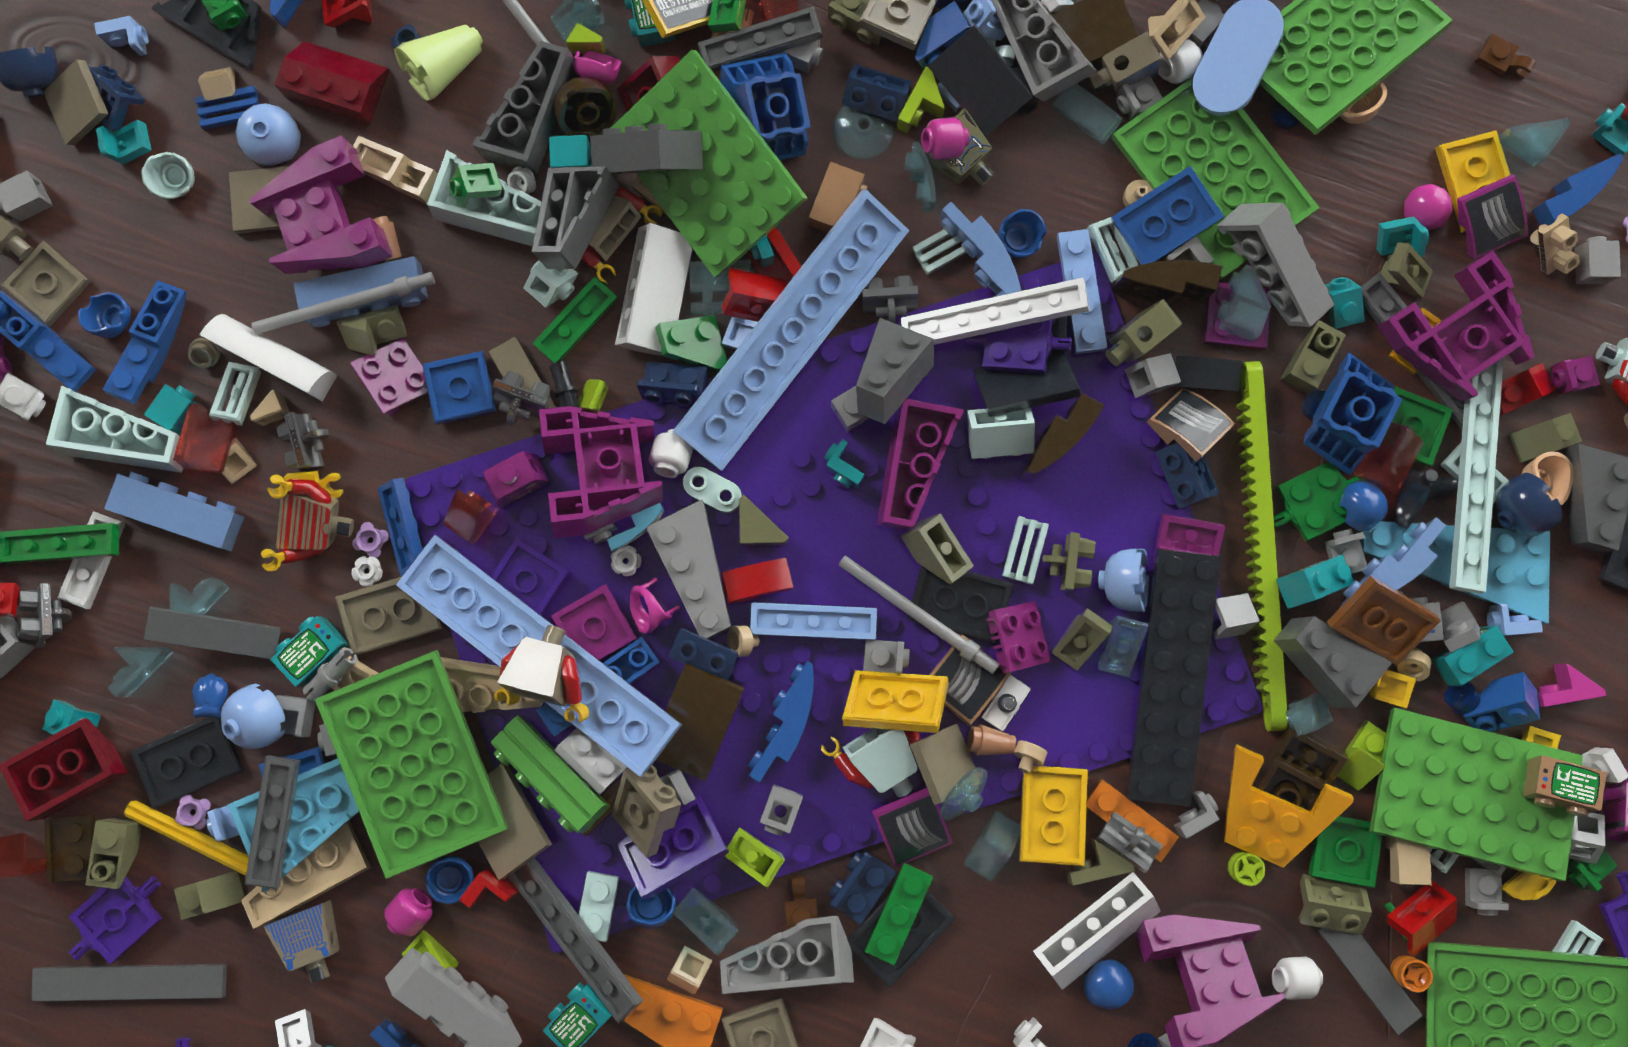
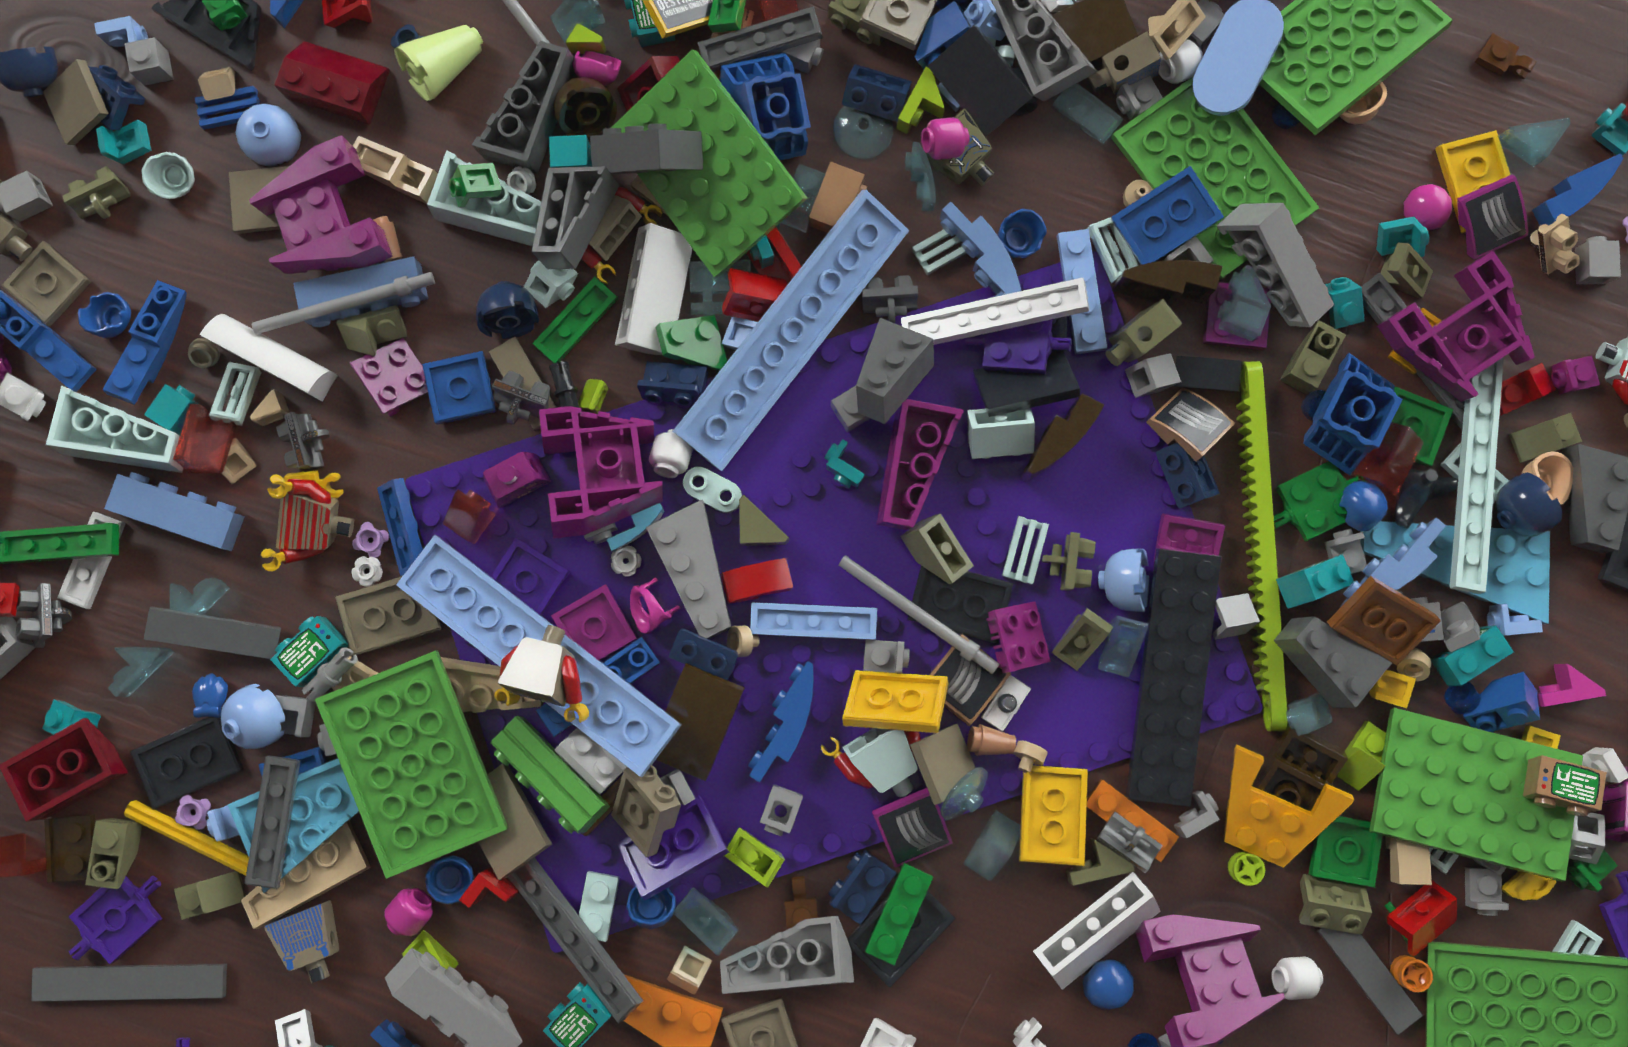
none -> olive hips [63,166,131,219]
none -> light grey brick [124,37,174,86]
none -> dark blue cylinder [476,281,539,339]
none -> clear light blue slope [781,164,826,232]

